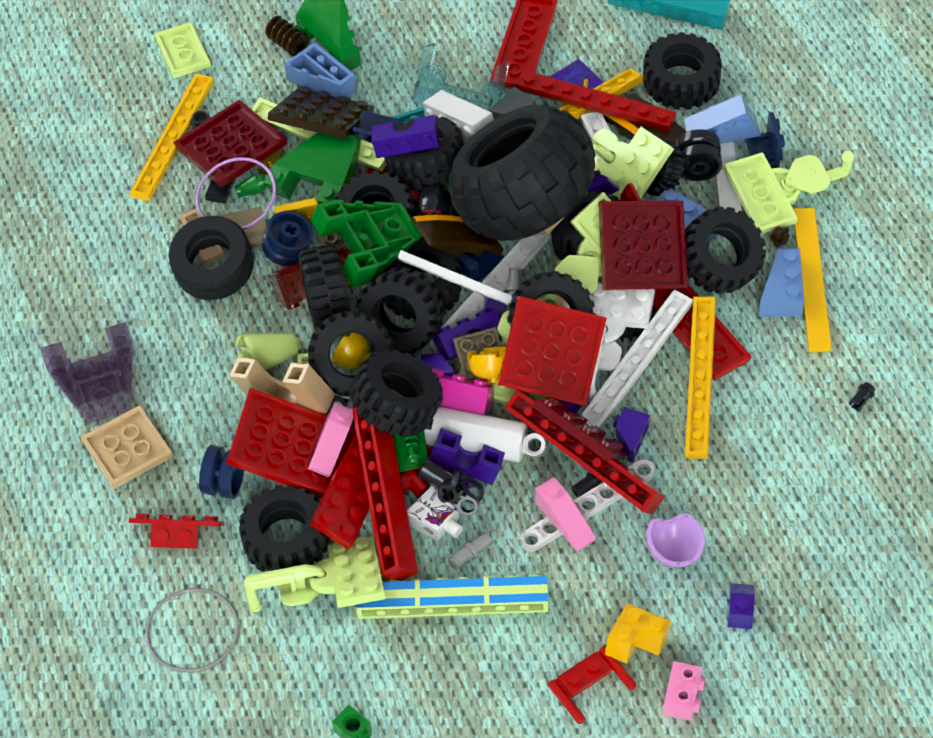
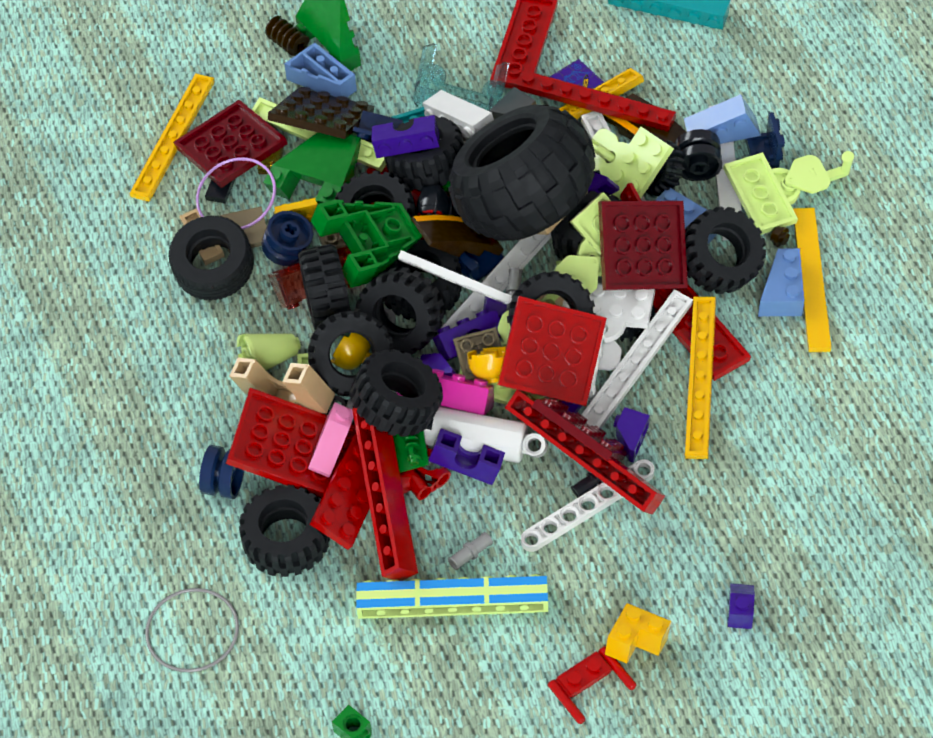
clear purple wedge [40,322,134,424] -> none
tan plate [80,405,173,490] -> none
red bracket [129,514,224,549] -> none
yellowish green tile [154,22,211,79] -> none
pearl dark grey plate [191,111,211,128] -> none
green cone [234,174,267,198] -> none
yellowish green plate [244,536,385,613] -> none
white torso [407,486,463,540] -> none
black connector [417,459,484,516] -> none
bright pink slope [535,477,596,552] -> none
black tyre [643,32,722,110] -> none
lavender cylinder [645,513,705,569] -> none
bright pink brick [663,661,706,721] -> none
black pin [849,382,875,411] -> none

